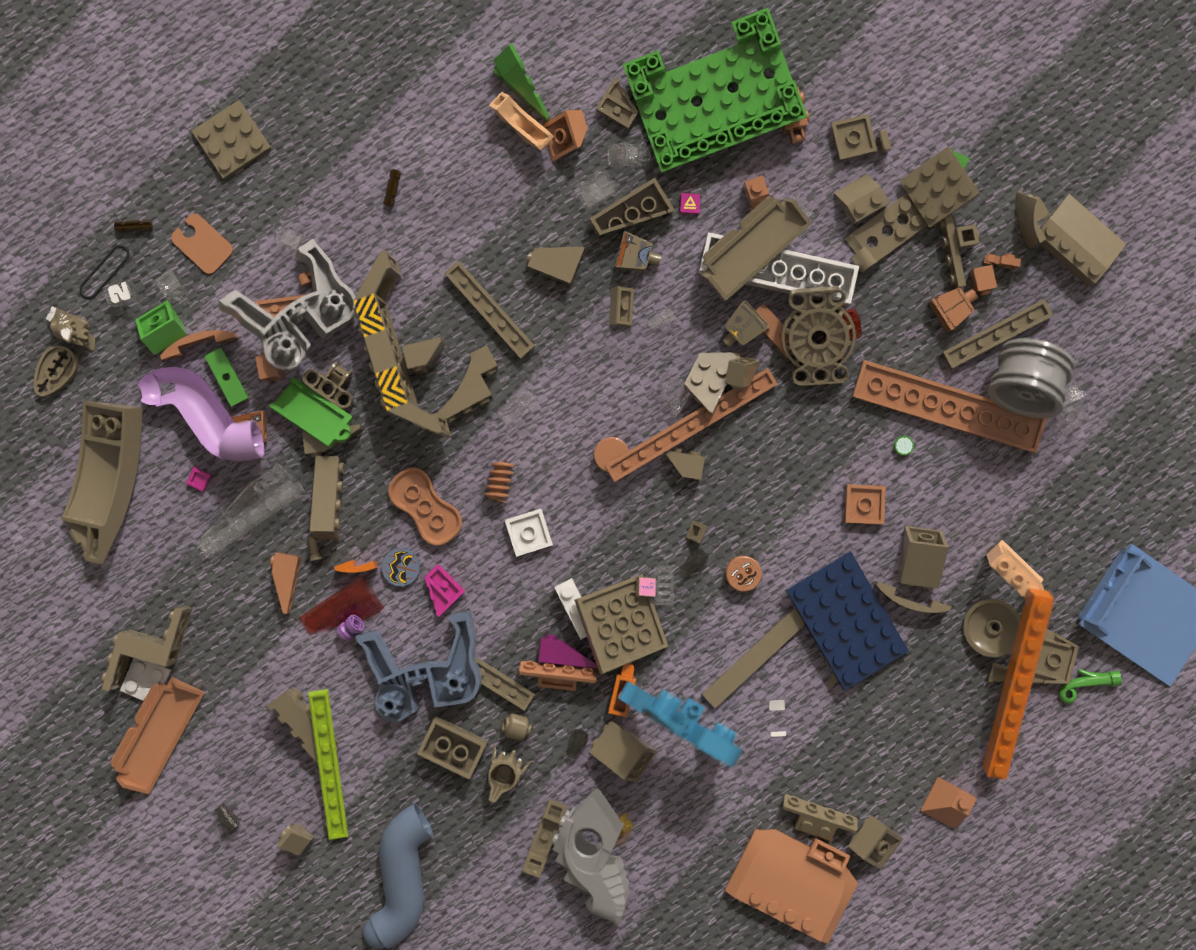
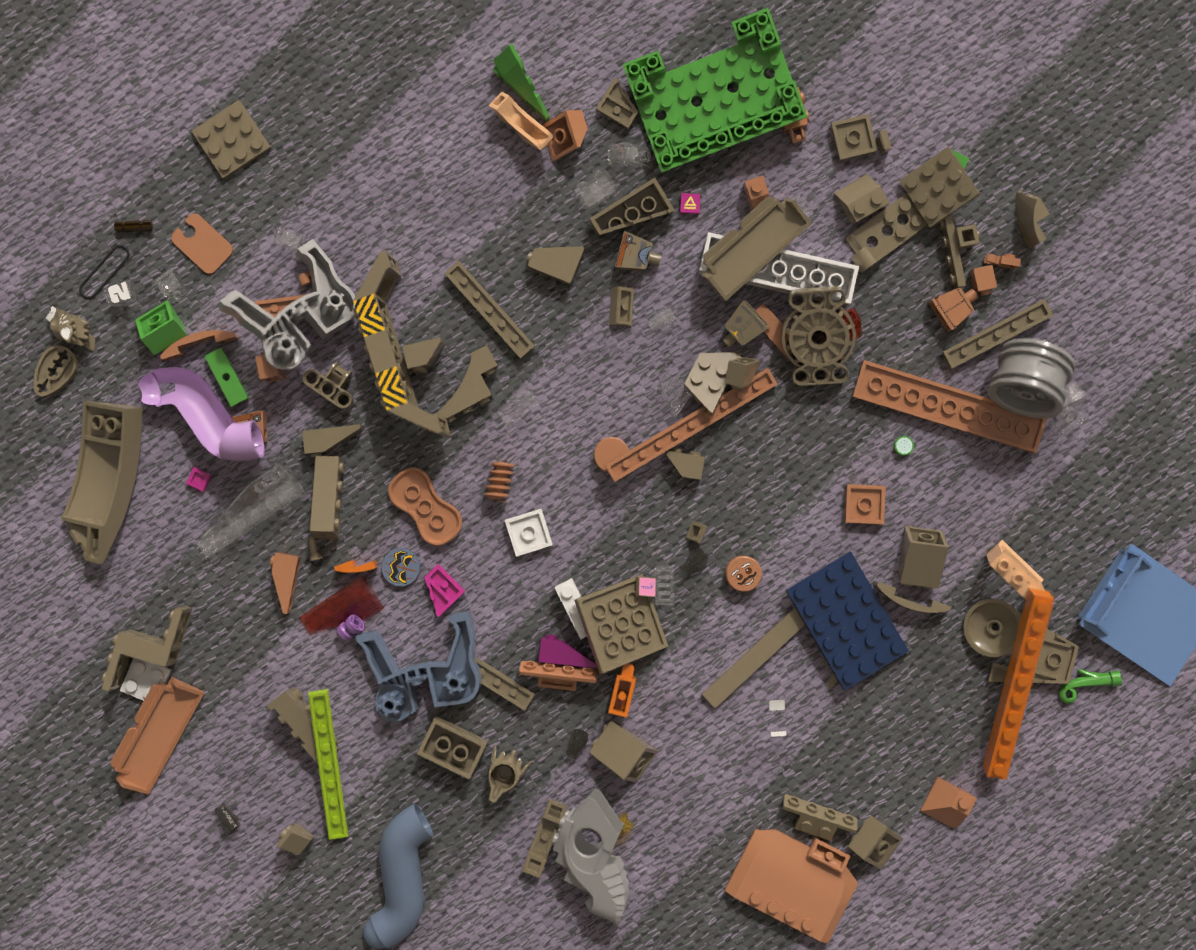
bright green piece [269,377,354,449] -> none
dark brown axle [383,169,401,207] -> none
dark tan head [502,714,532,741] -> none
dark azure animal [618,681,744,768] -> none
dark tan slope [1039,194,1126,287] -> none

